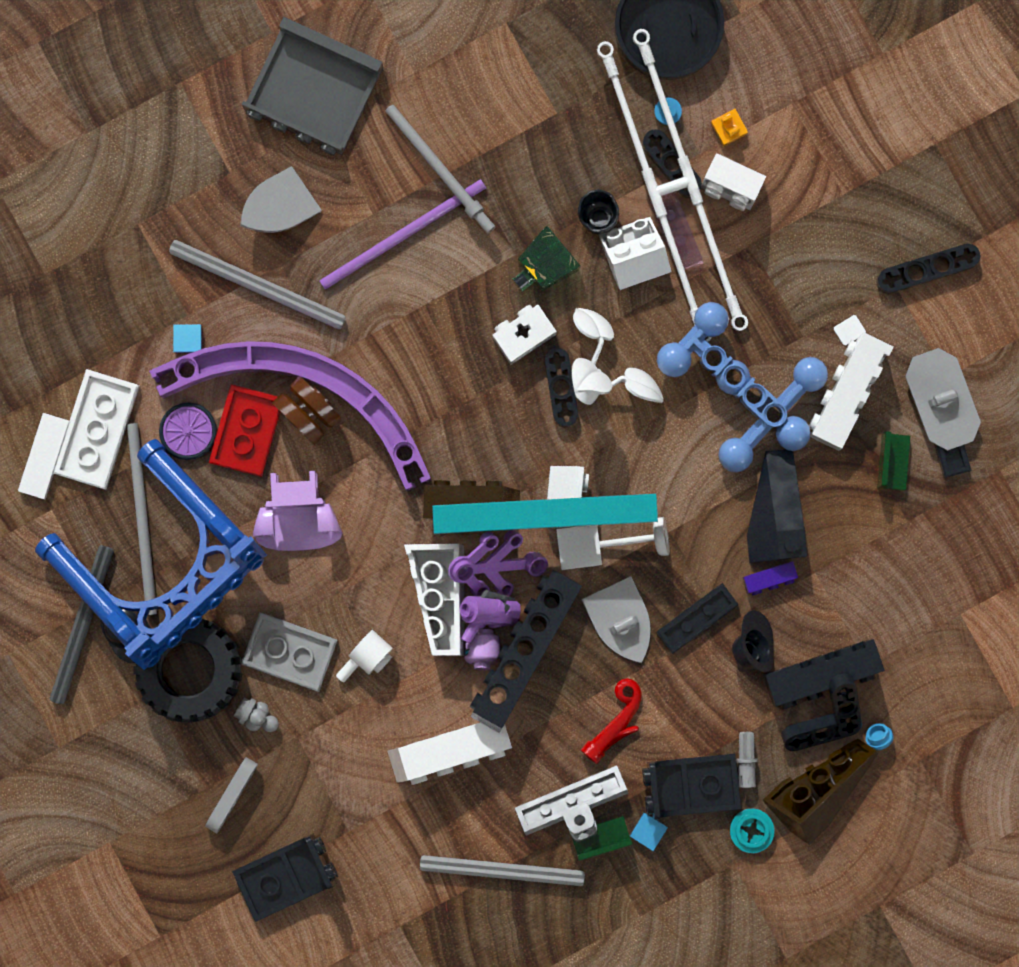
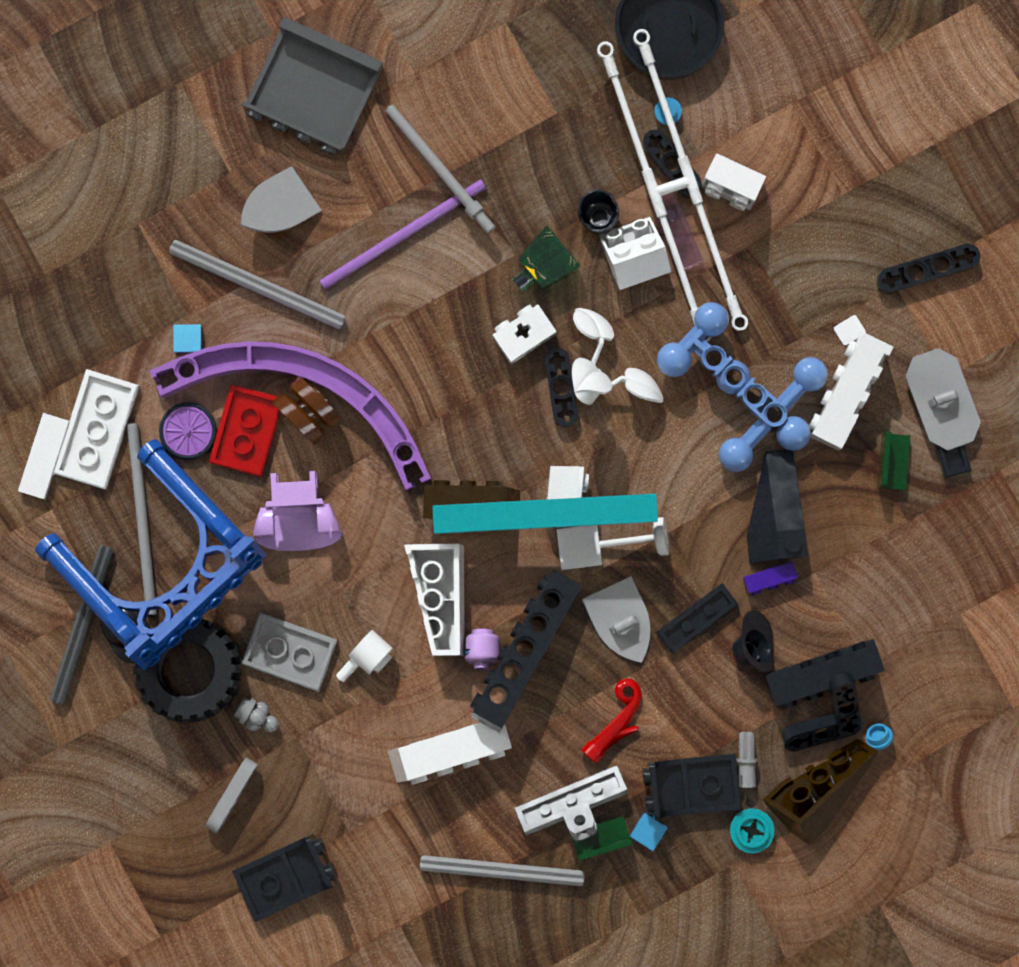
medium lavender plant [448,530,548,596] -> none
medium lavender piece [460,590,521,644] -> none
light orange tile [711,109,748,147] -> none

